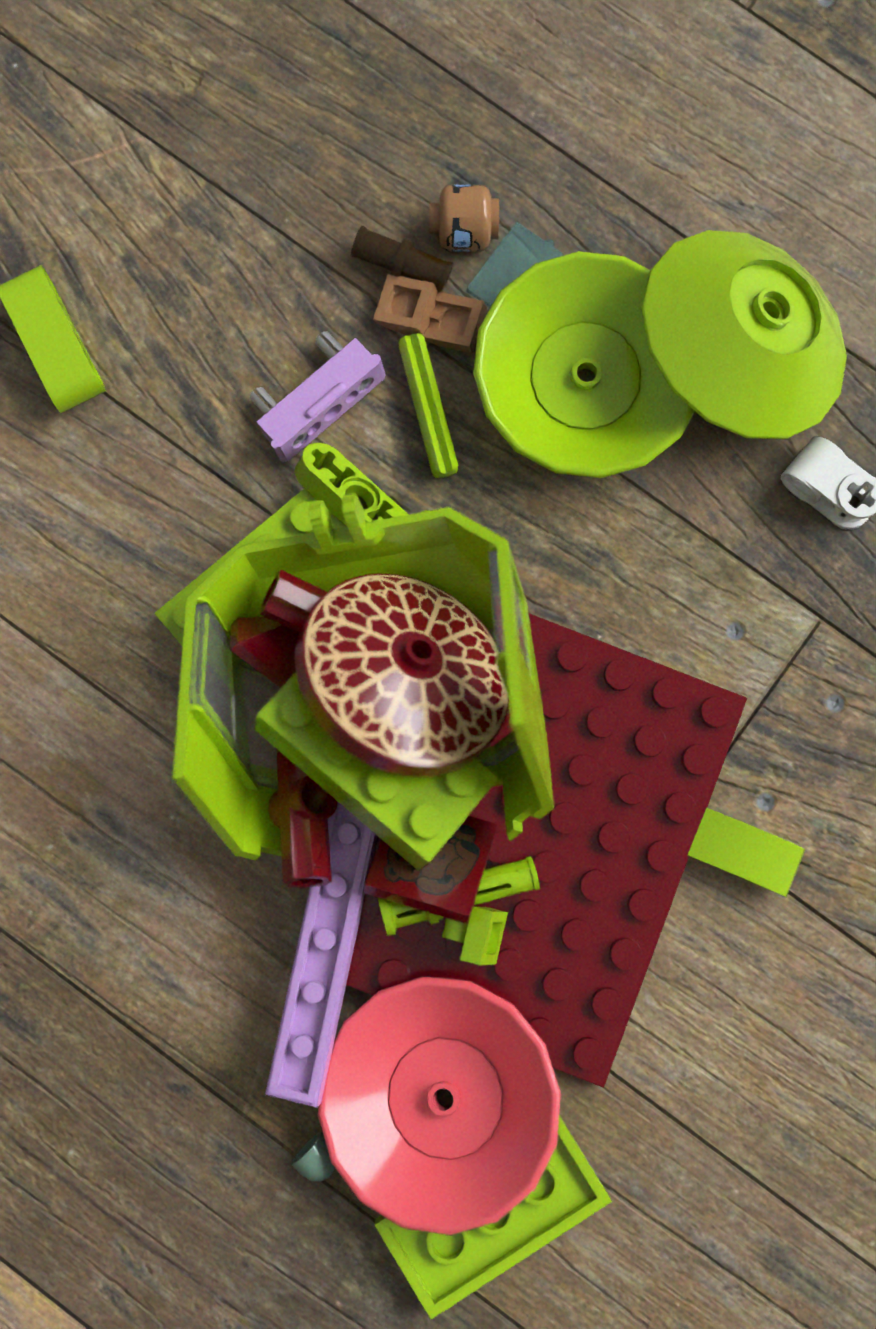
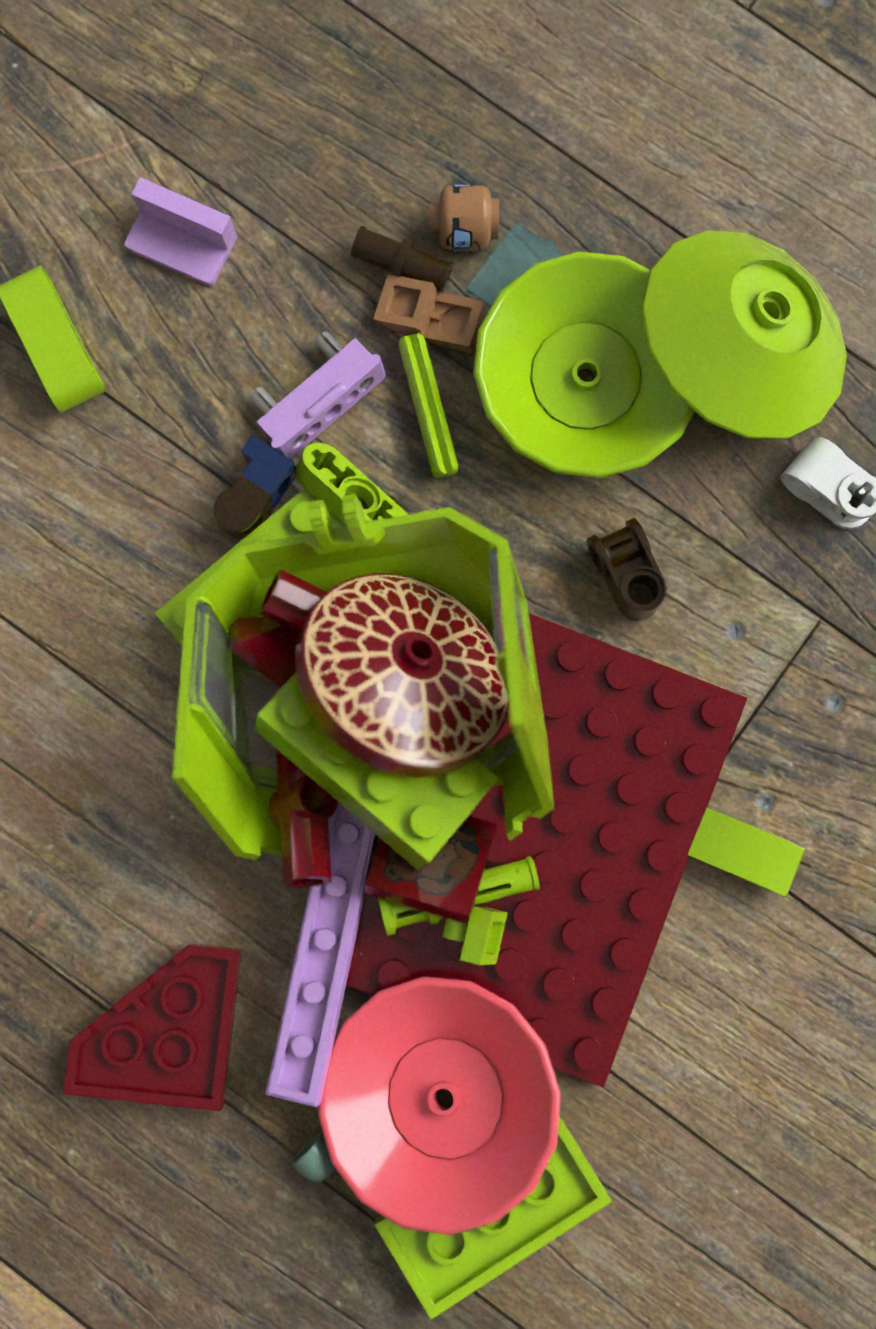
none -> dark red plate [63,943,242,1111]
none -> lavender panel [124,177,237,287]
none -> leg [214,435,296,539]
none -> dark brown piece [587,518,667,621]

